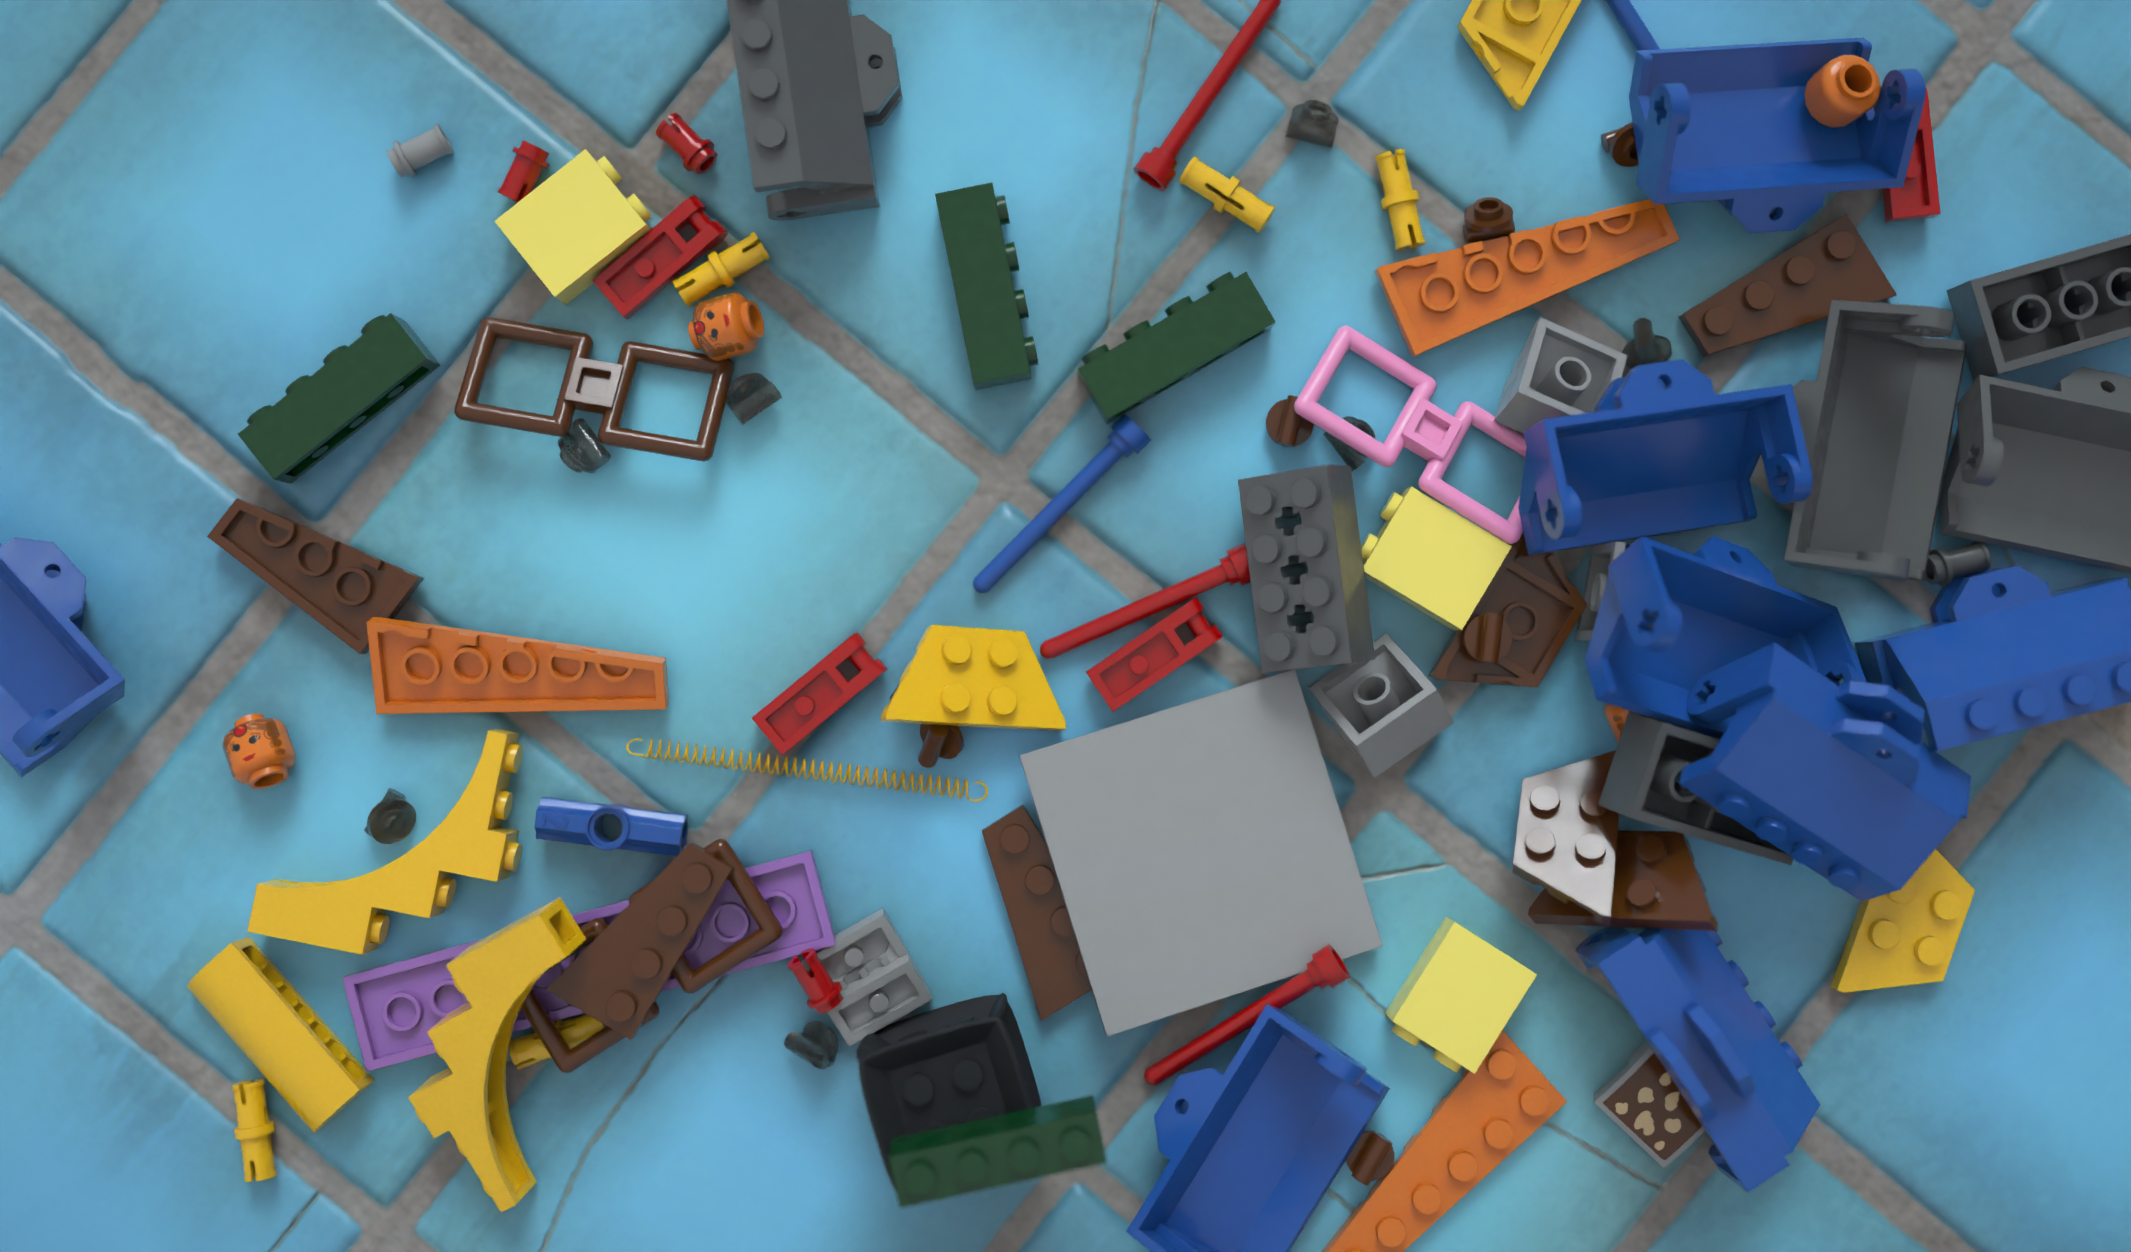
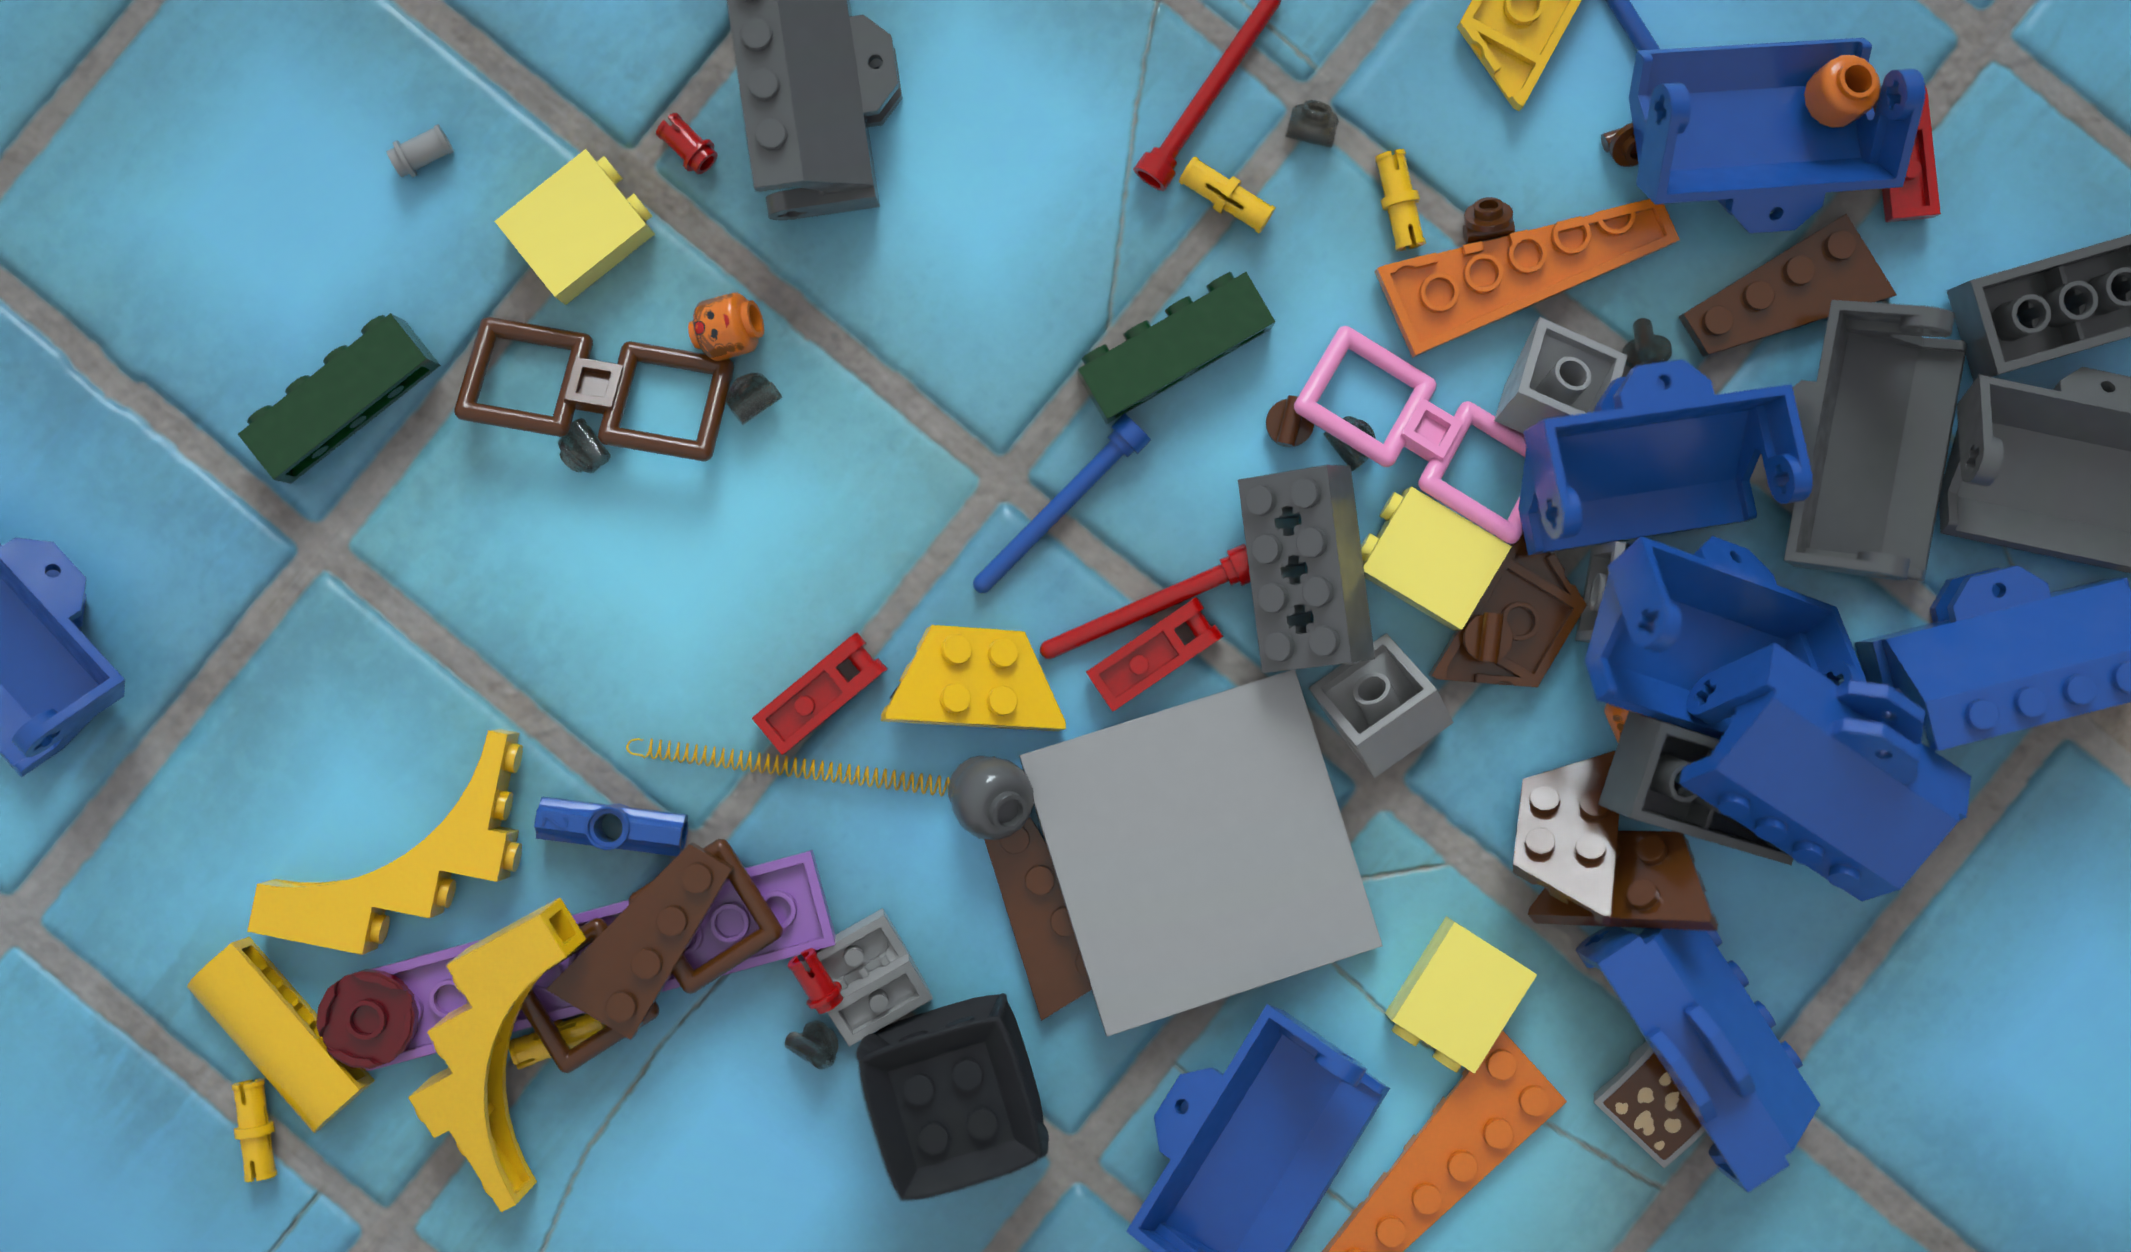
reddish brown wing [207,498,424,654] -> none
orange head [222,714,296,789] -> none
clear smoke plate [364,788,416,844] -> none
orange wing [366,617,669,714] -> none
red pin [497,140,550,203] -> none
red plate [592,195,728,320] -> none
yellow pin [672,231,770,307] -> none
dark green brick [889,1095,1107,1208] -> none
reddish brown plate [918,724,964,768] -> none
dark green brick [935,182,1039,390] -> none
red piece [1144,944,1350,1086] -> none
reddish brown plate [1346,1131,1394,1186] -> none
yellow wing [1831,849,1975,993] -> none
dark grey pin [1925,541,1991,586] -> none
none -> dark red tile [316,969,419,1069]
none -> dark grey piece [948,756,1034,840]

